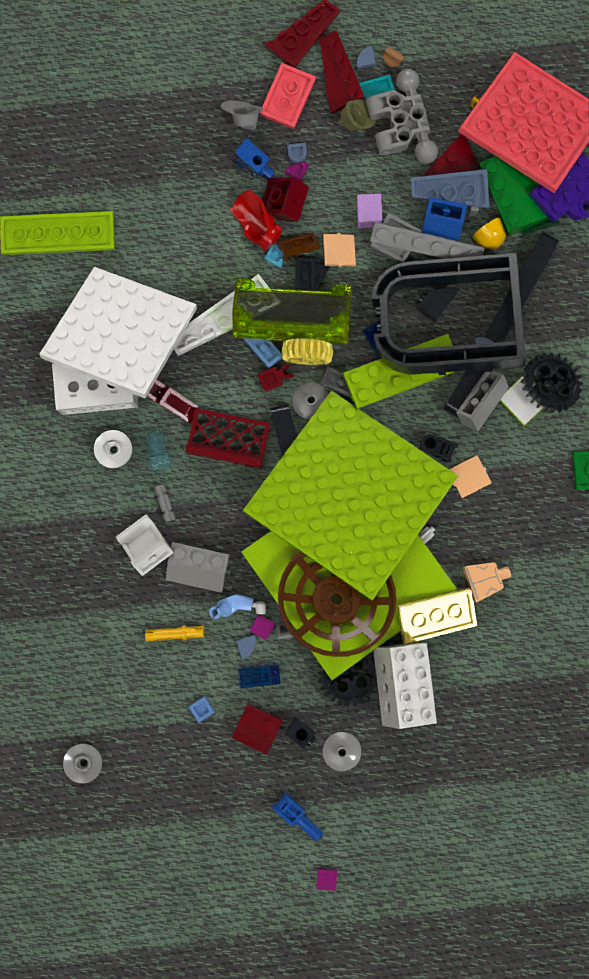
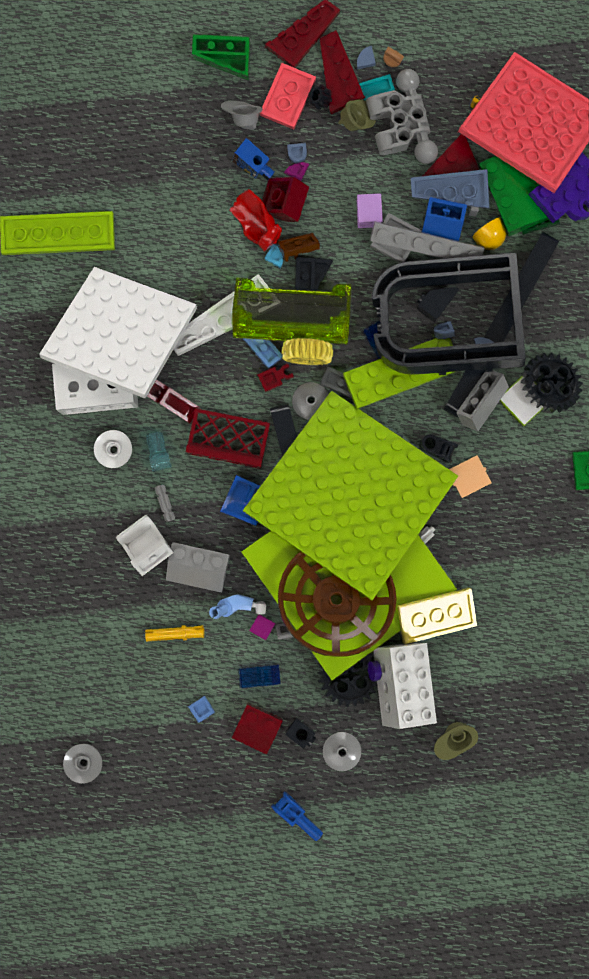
sand blue tile [237,635,256,659] -> none
magenta tile [316,868,337,891] -> none
light nougat piece [323,233,356,268] -> none
light nougat torso [462,562,511,602] -> none
none -> green wedge [192,35,251,81]
none -> blue plate [220,475,260,526]
none -> black gear [308,84,332,110]
none -> dark purple tile [368,661,382,681]
none -> sand blue tile [434,321,455,339]
none -> olive piece [434,722,478,760]

